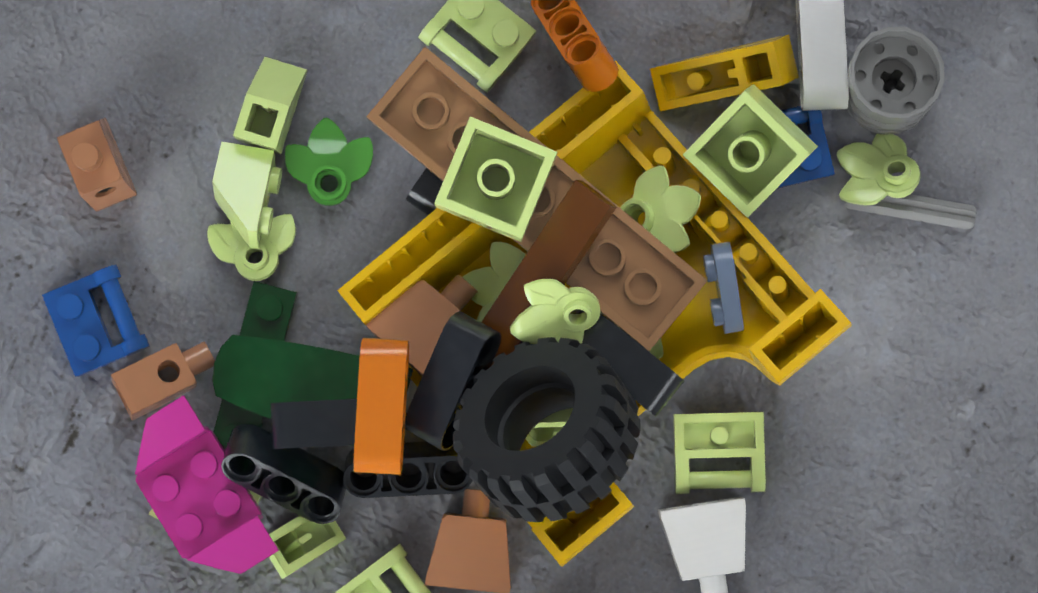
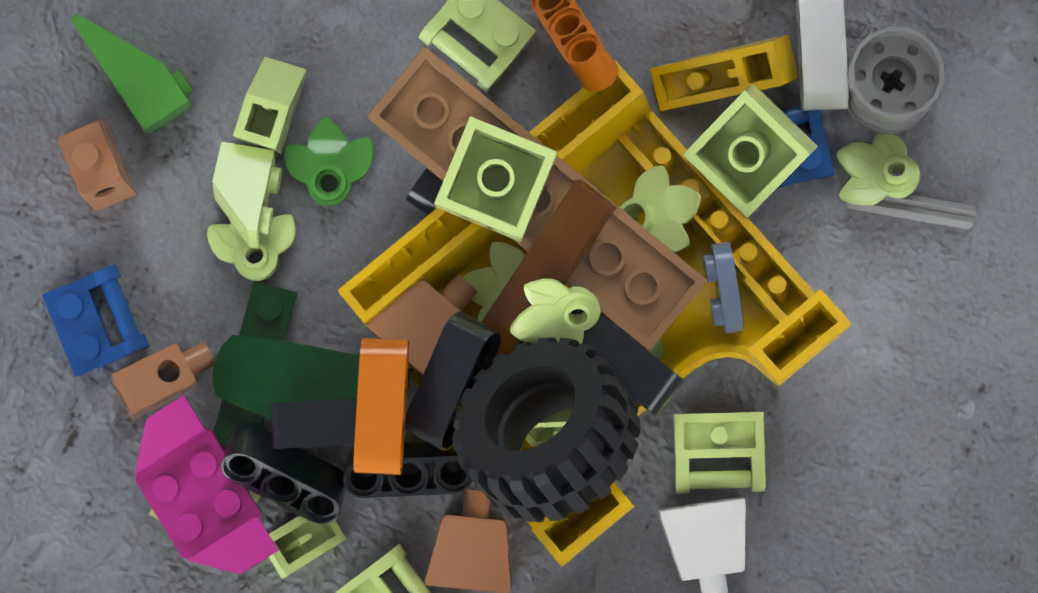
none -> bright green slope [71,14,194,135]

